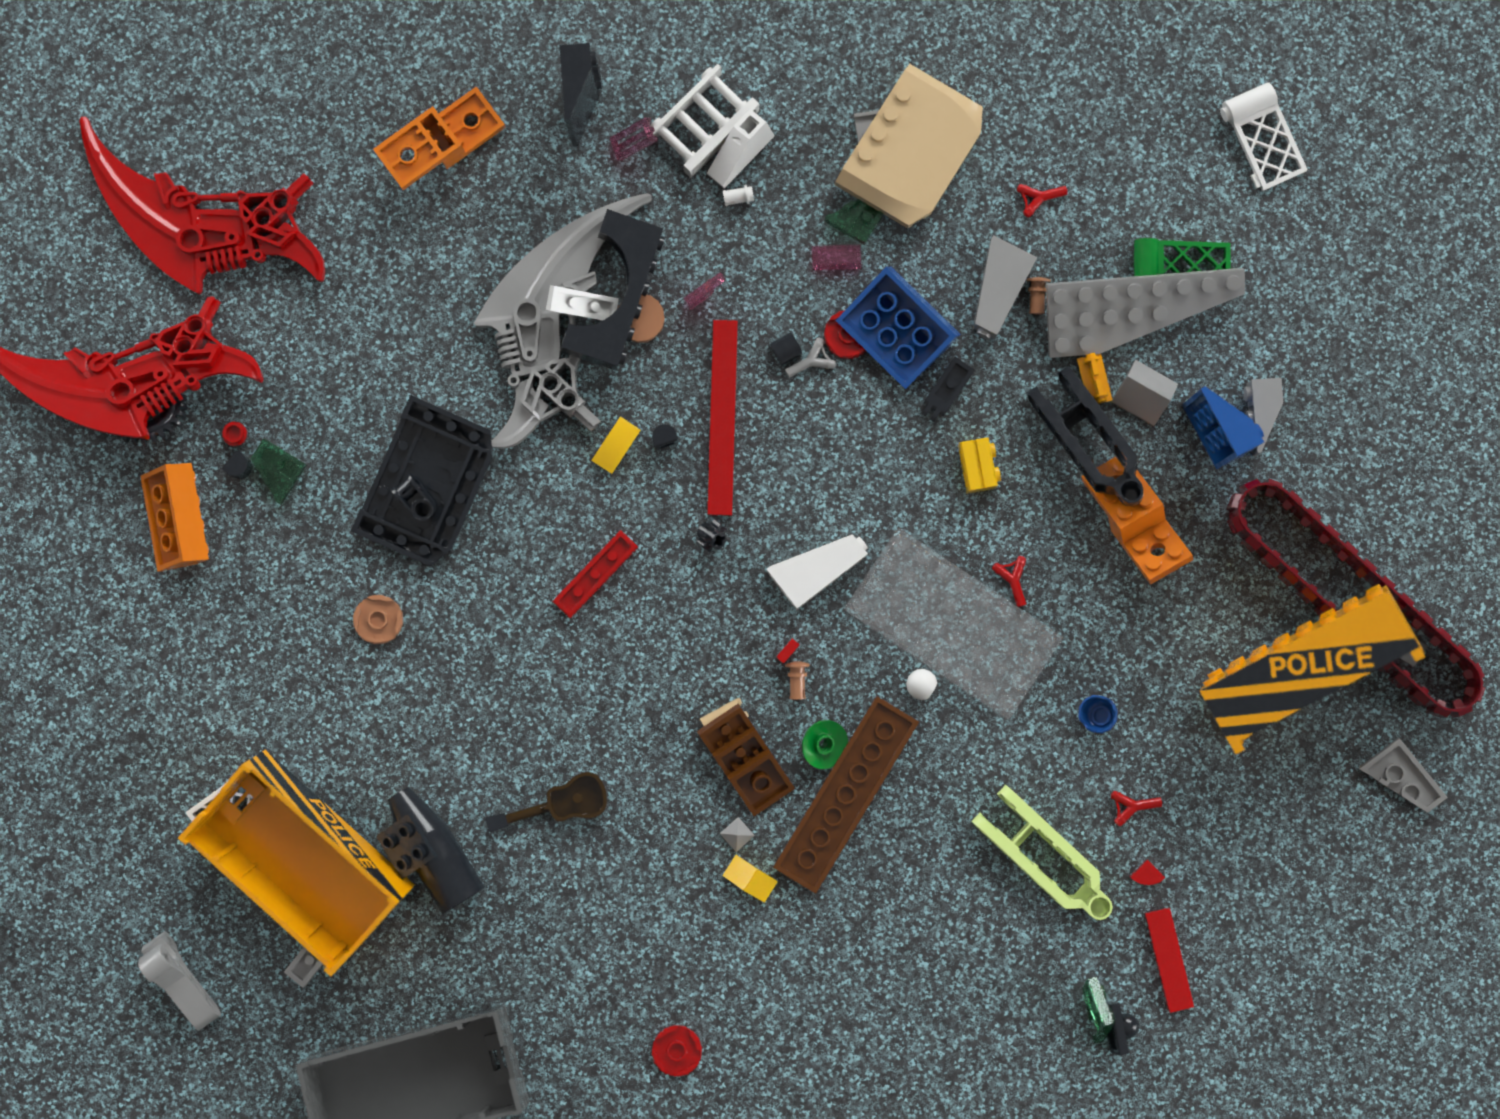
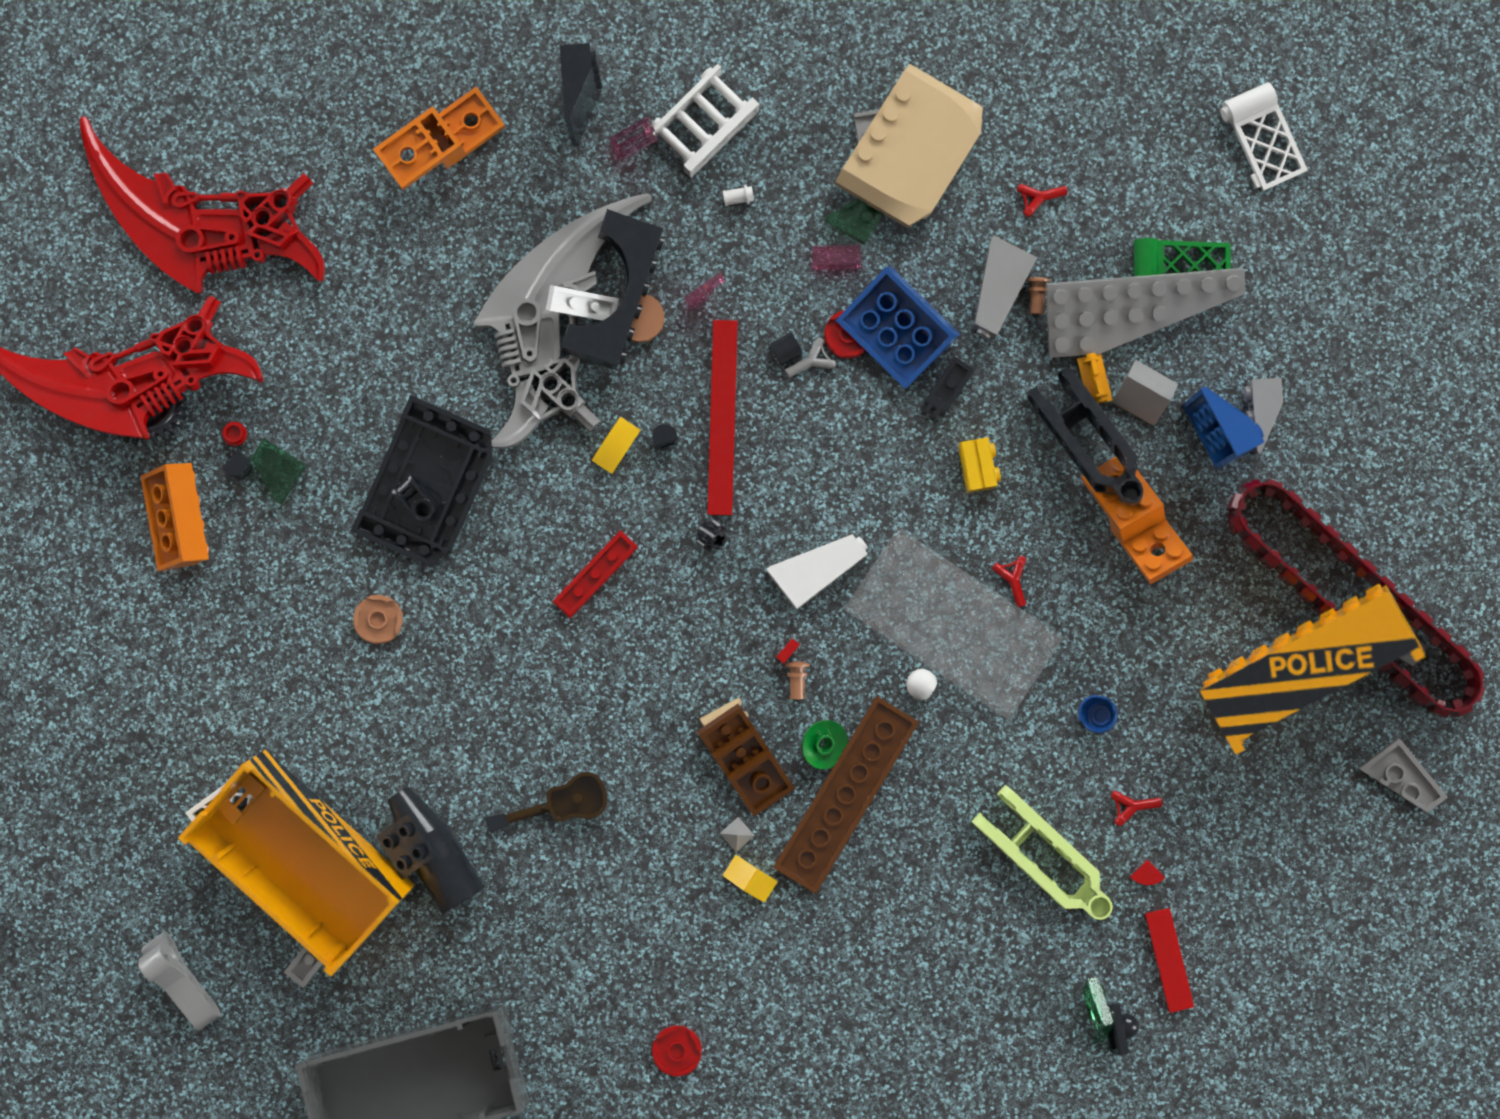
white slope [707,109,774,188] -> none

